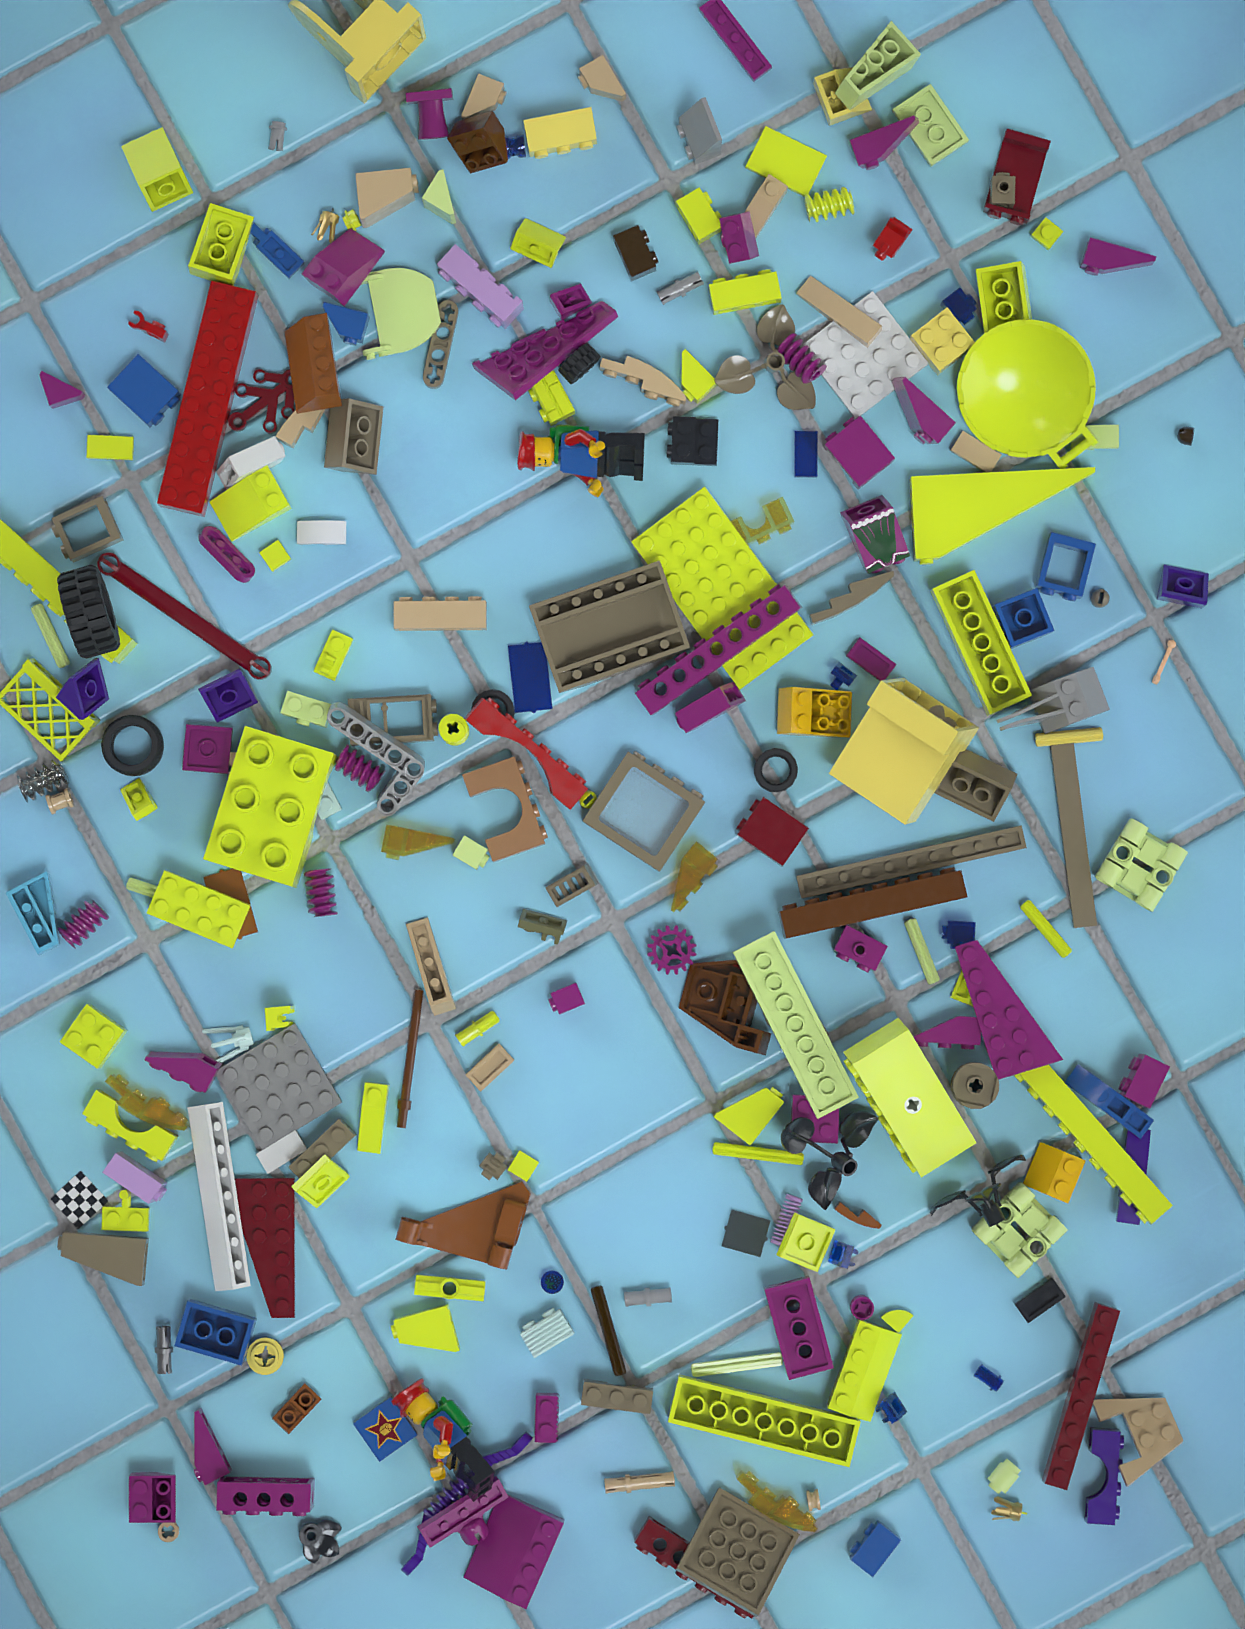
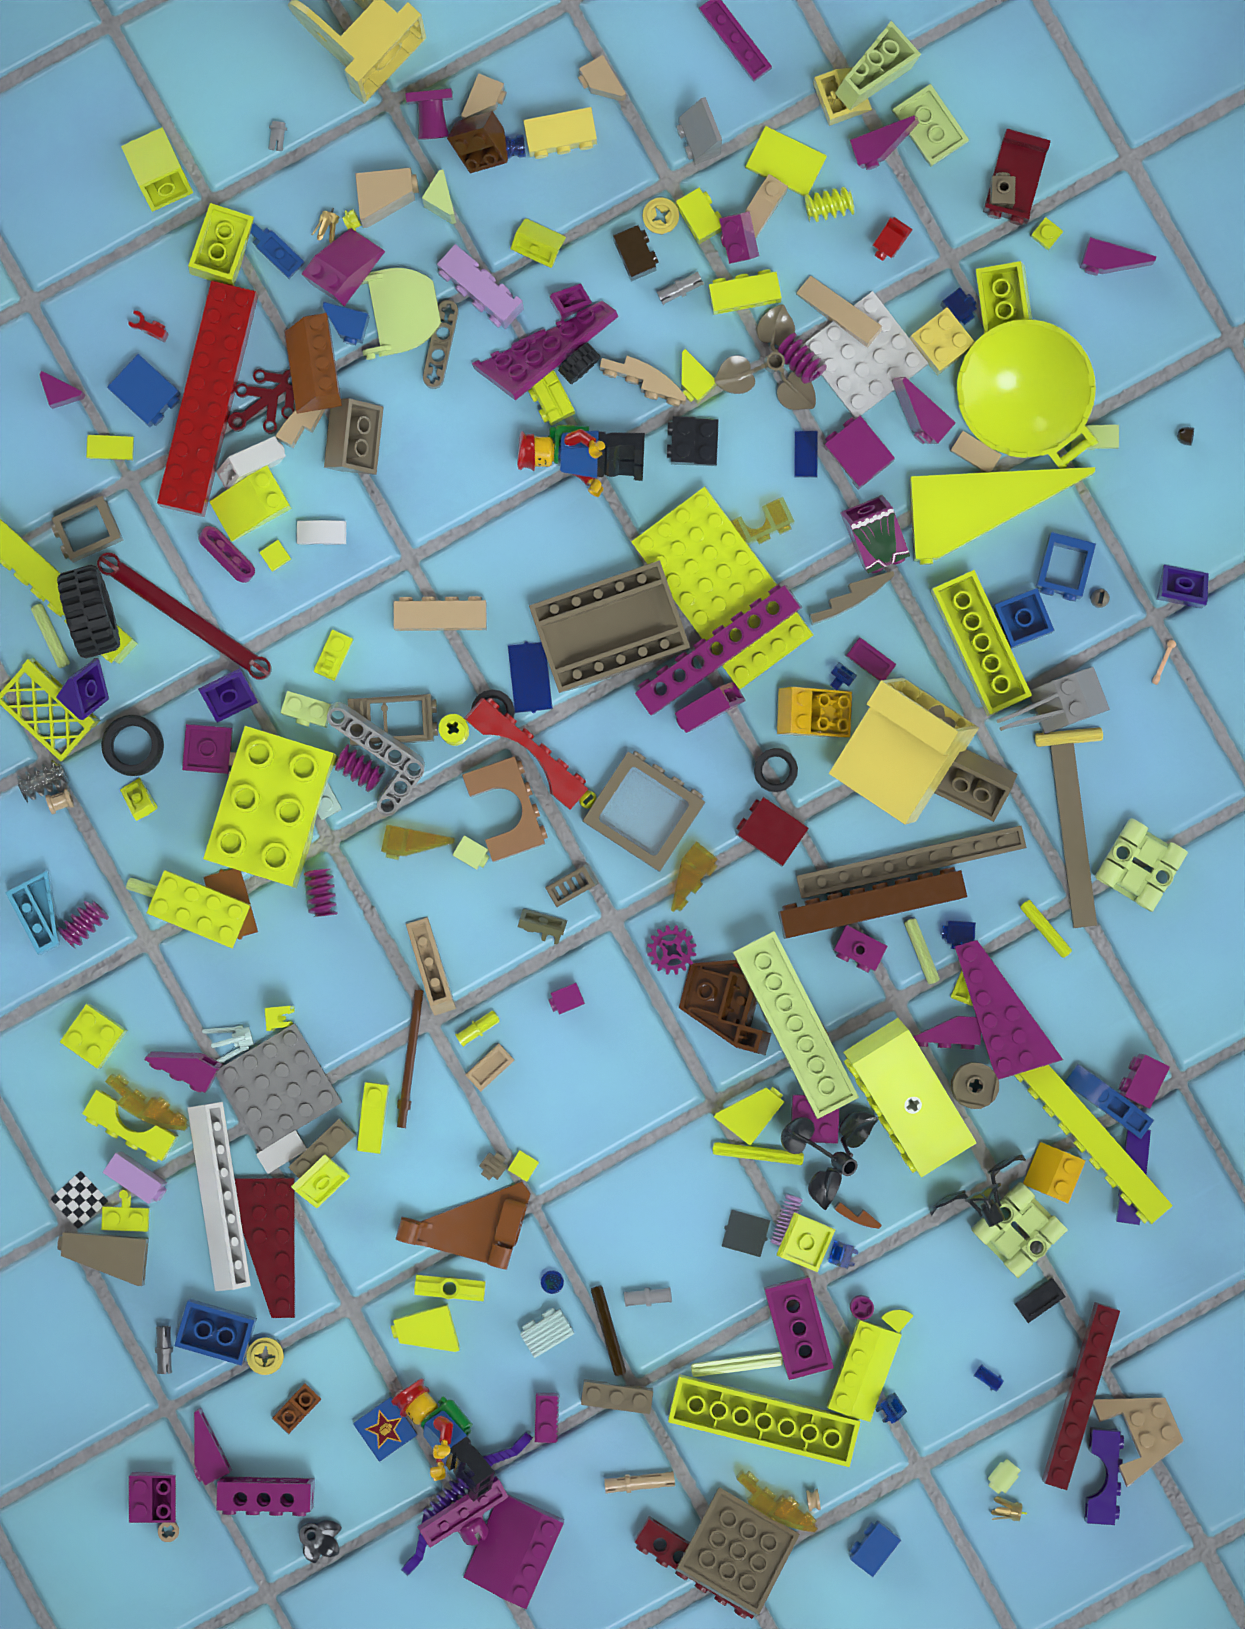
none -> light yellow gear [643,198,679,235]

